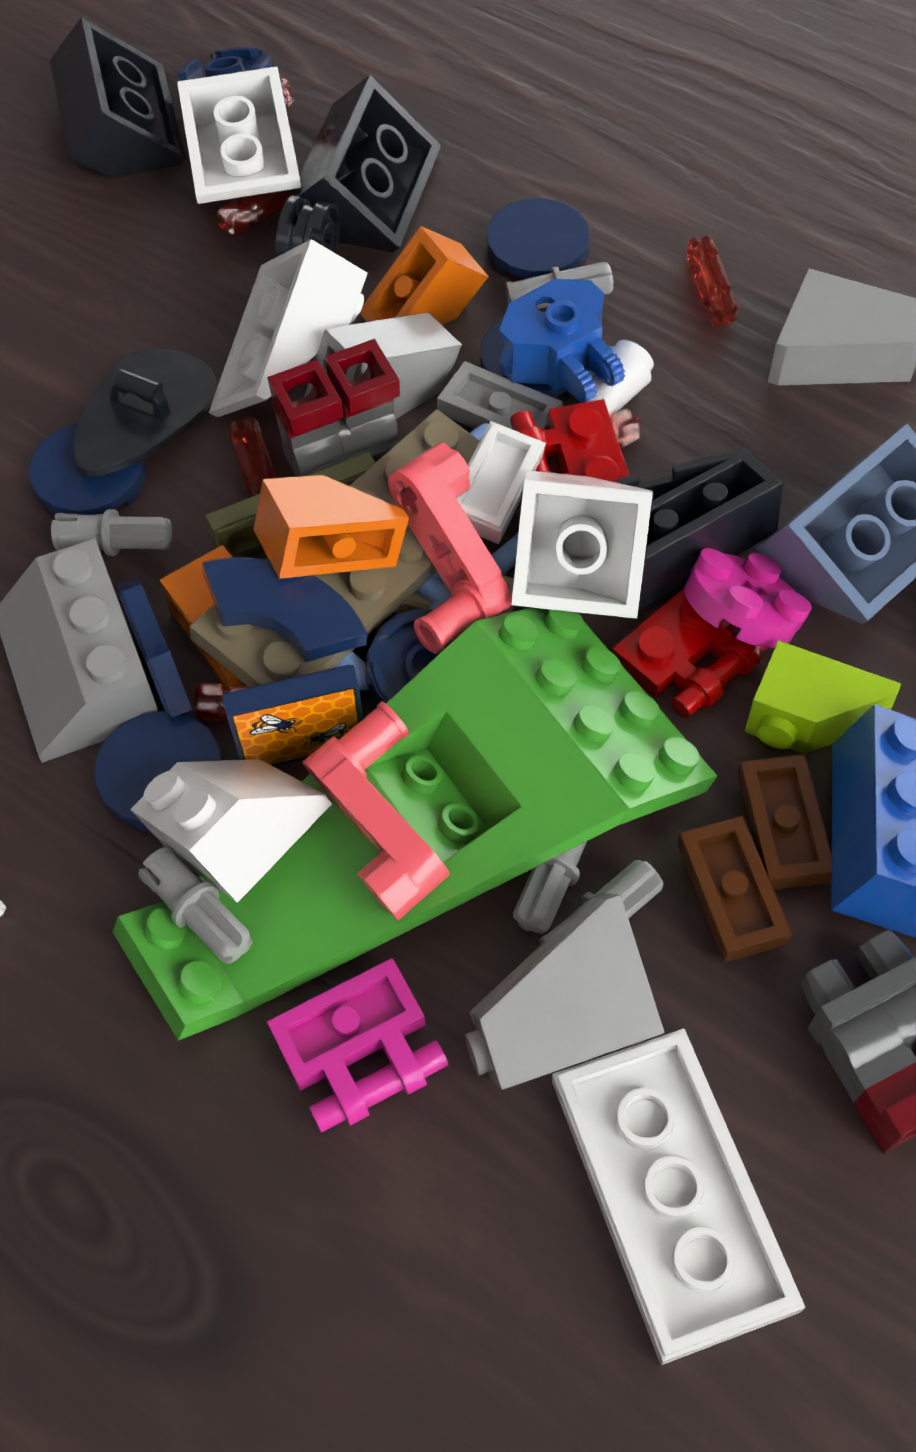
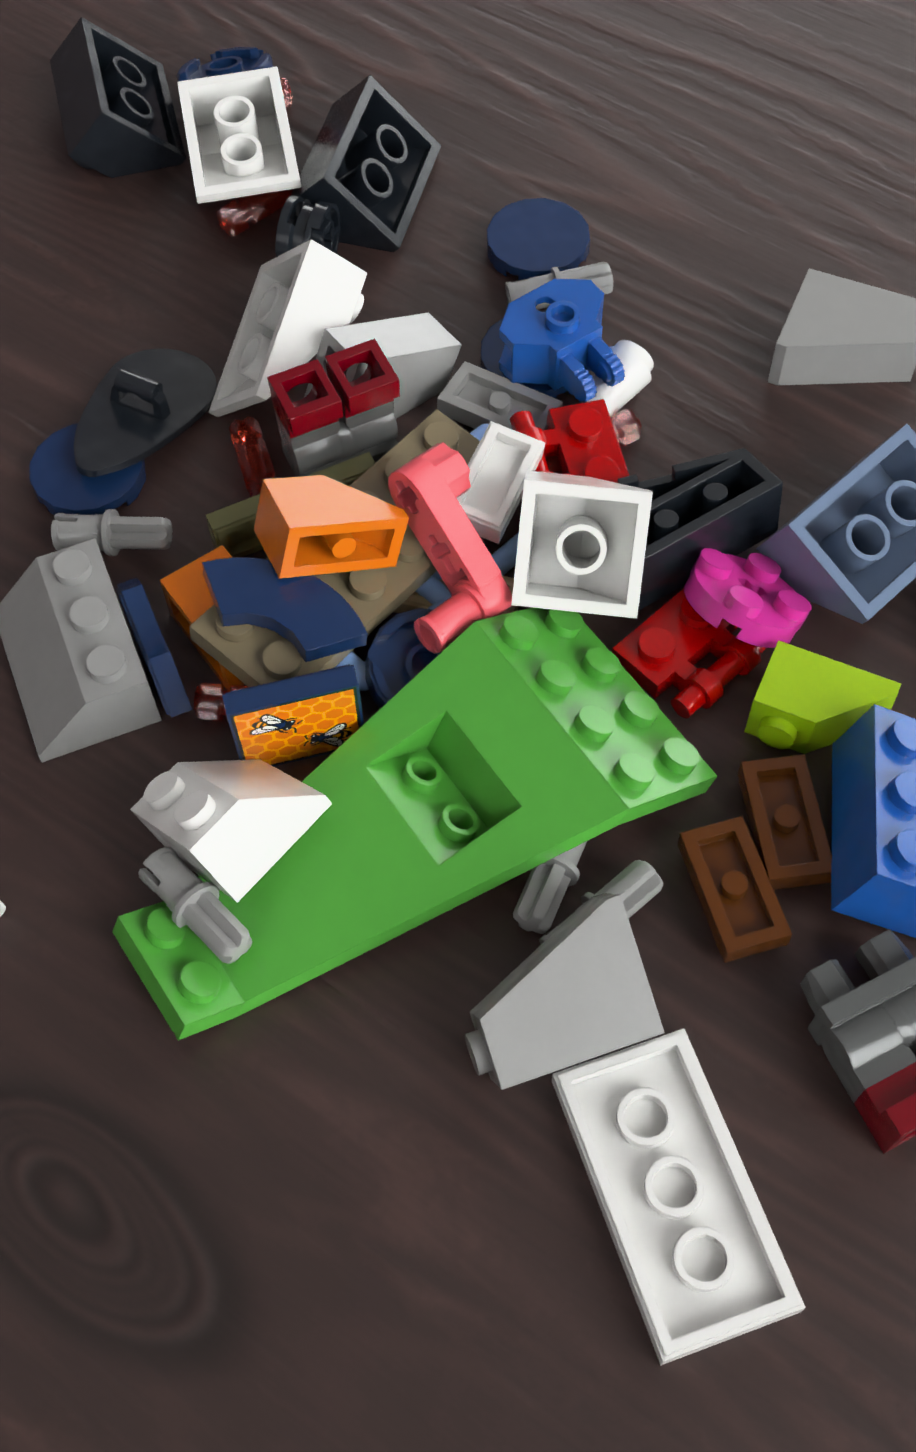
dark blue tile [95,711,224,833] -> none
dark pink plate [267,958,448,1133] -> none
coral beam [302,702,450,921] -> none
orange slope [360,226,489,325] -> none
clear red axle [686,235,739,326] -> none

